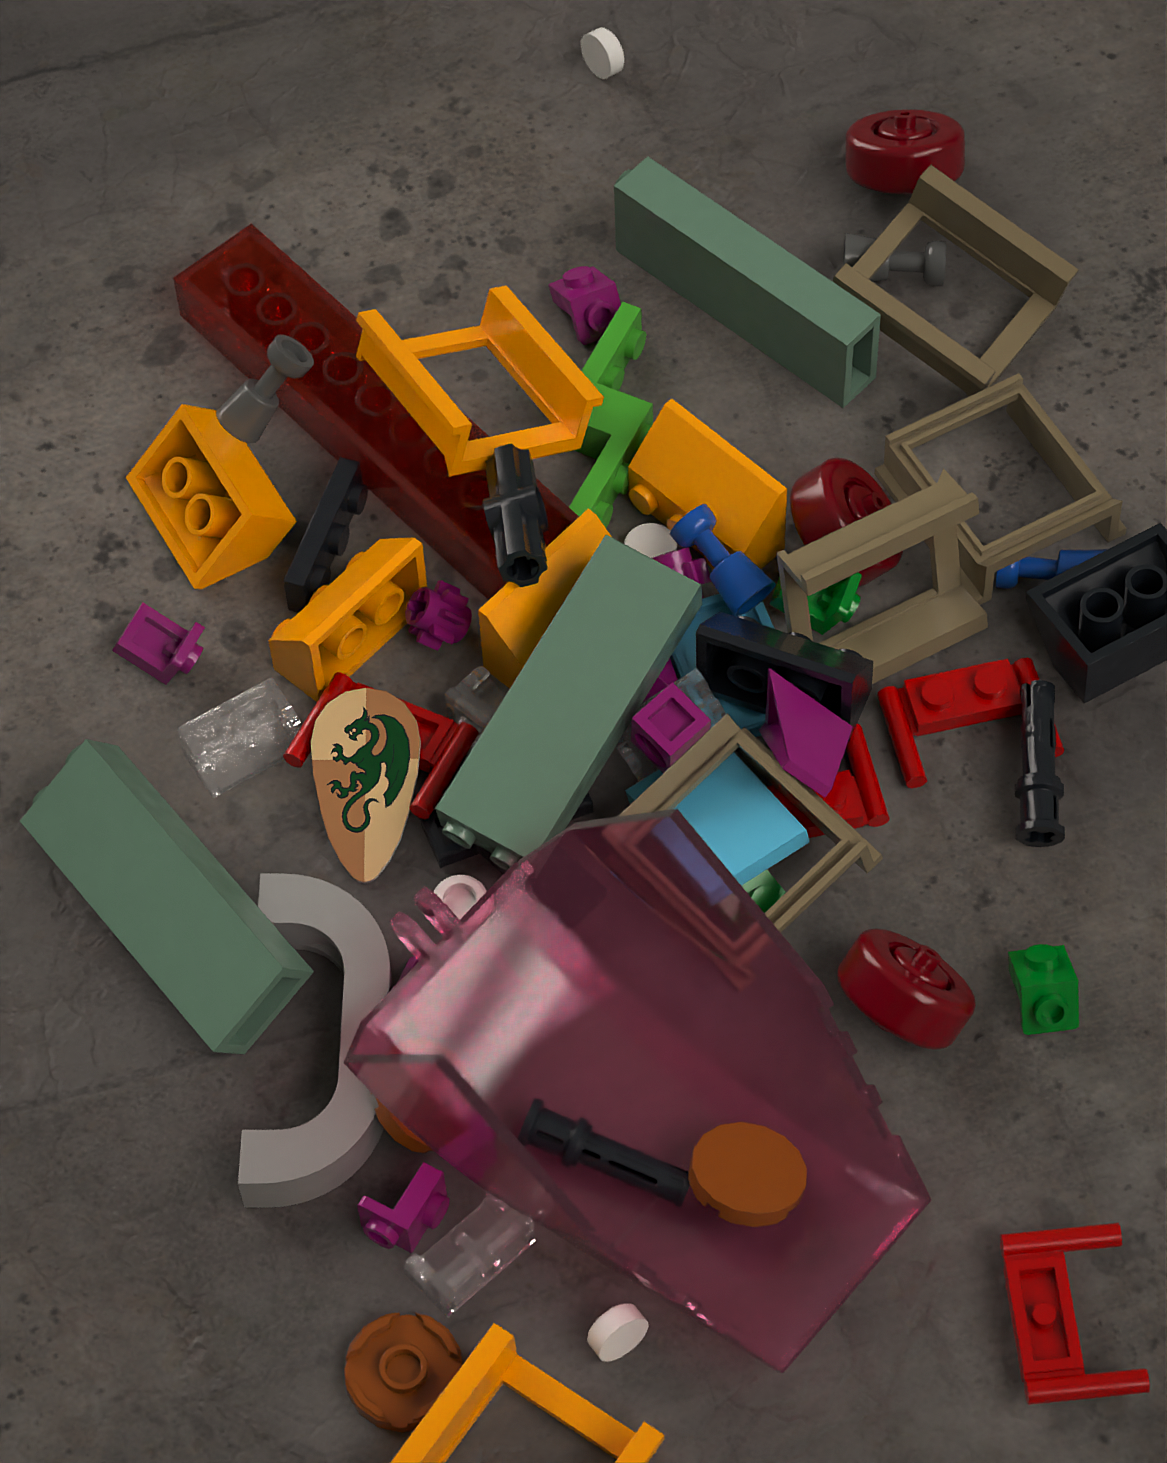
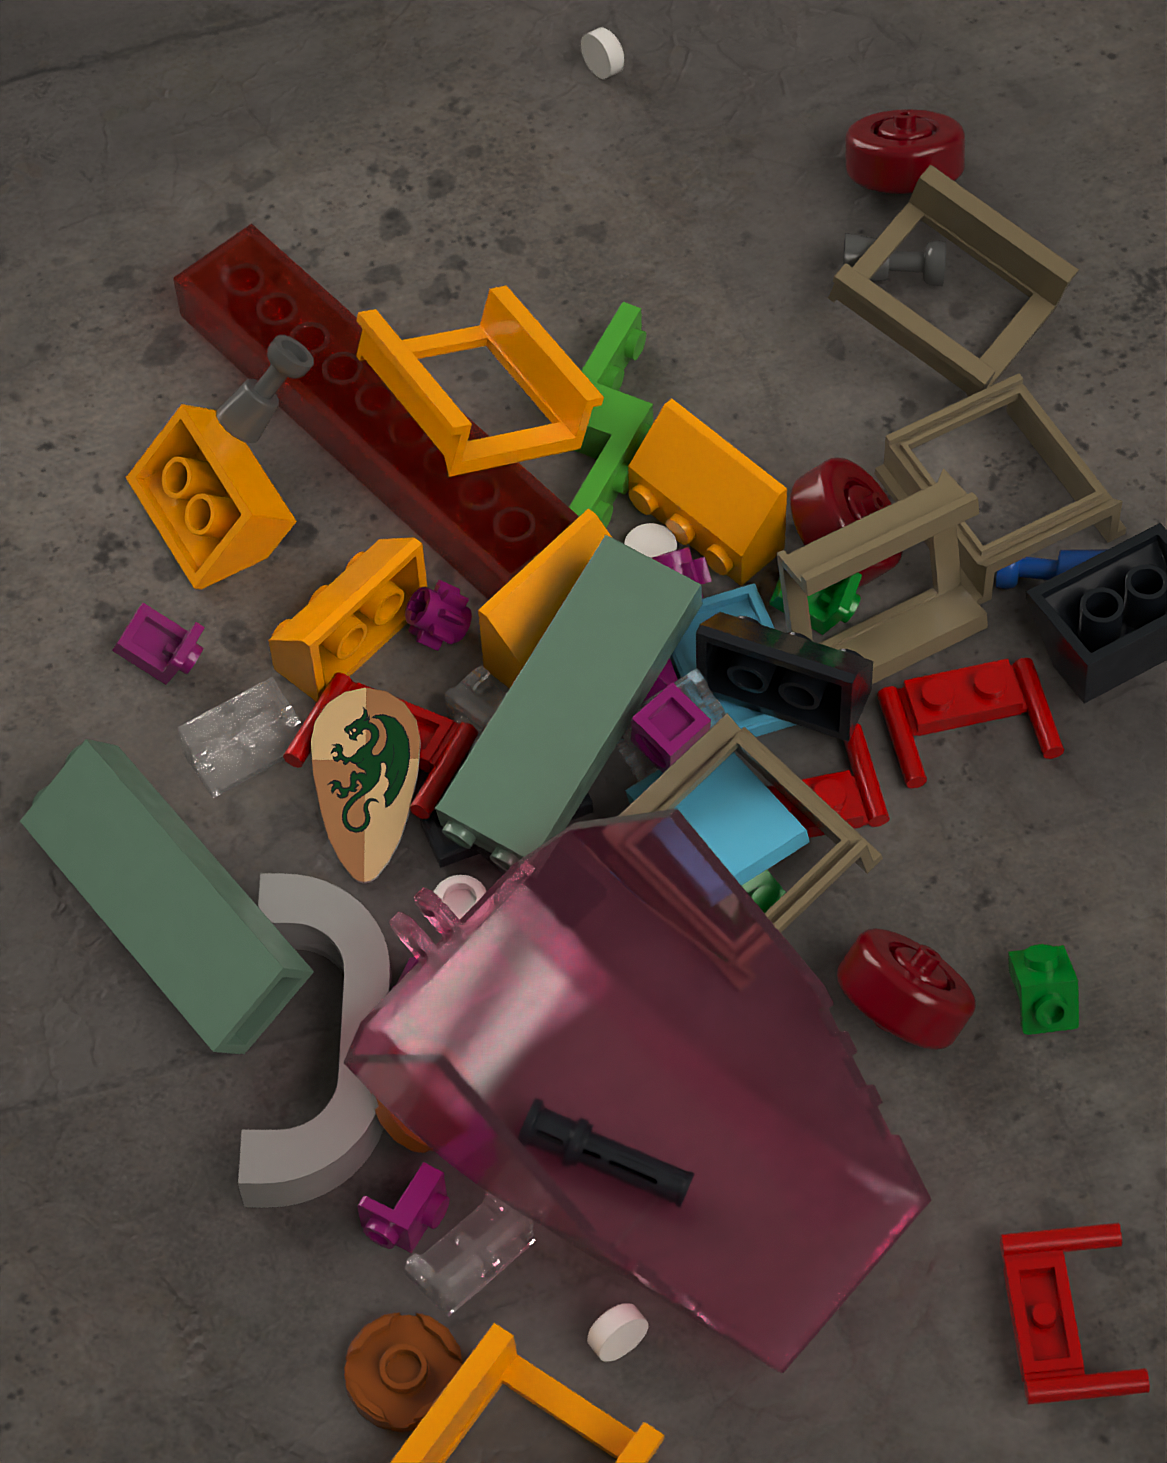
black plate [283,457,368,613] -> none
black piece [483,443,549,587] -> none
magenta bracket [548,266,621,345] -> none
sand green brick [614,156,881,407] -> none
blue piece [670,504,776,617] -> none
dark orange tile [688,1122,807,1227] -> none
magenta slope [759,668,853,798] -> none
black pin [1015,680,1065,847] -> none

